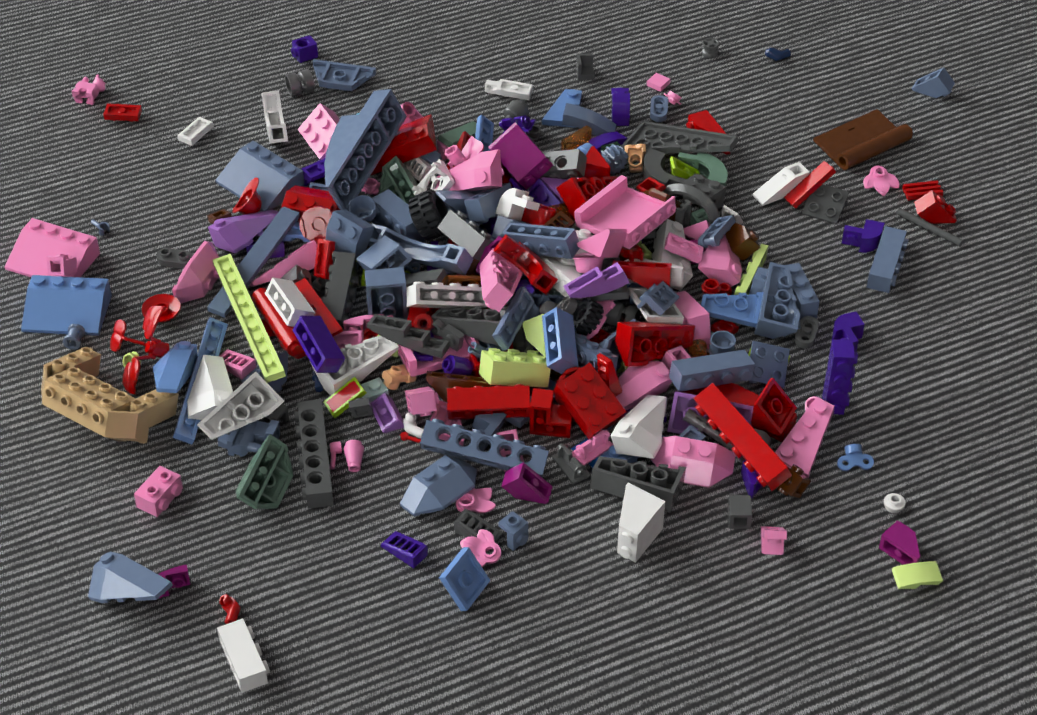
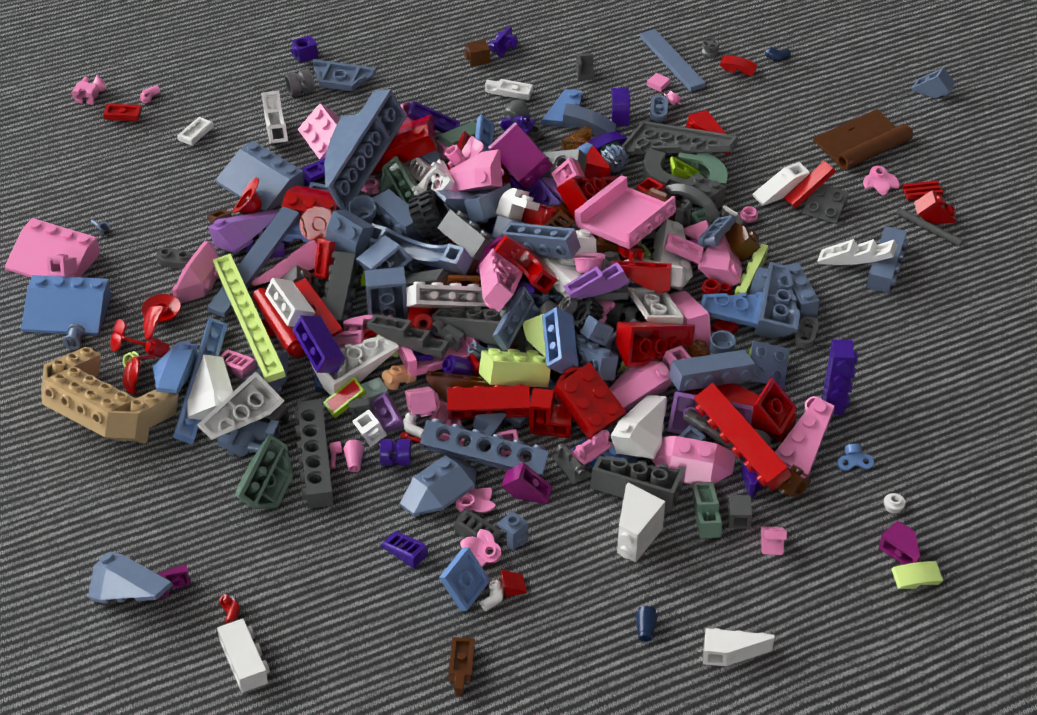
bright pink brick [134,466,183,517] -> none
bright pink slope [577,229,627,258] -> none
red slope [597,353,622,397] -> none
light nougat plate [624,144,646,173] -> none
sand blue bracket [637,281,680,316] -> none
dark purple brick [832,311,865,352] -> none
dark purple brick [842,219,884,253] -> none
none -> bright pink arm [140,85,160,103]
none -> white brick [352,410,387,447]
none -> dark purple wheel [380,439,411,466]
none -> dark purple tile [407,100,460,133]
none -> reddish brown hinge [448,637,475,697]
none -> reddish brown brick [464,40,490,66]
none -> white arm [480,580,504,611]
none -> dark purple hips [488,27,518,57]
none -> red slope [501,570,527,597]
none -> bright pink slope [552,157,585,187]
none -> sand blue panel [580,315,614,346]
none -> dark blue cone [636,606,658,642]
none -> sand blue tile [640,29,706,92]
none -> sand green slope [692,482,722,538]
none -> white slope [703,628,775,666]
none -> red slope [719,55,758,77]
none -> bright pink plate [740,206,758,223]
none -> white slope [818,239,897,265]

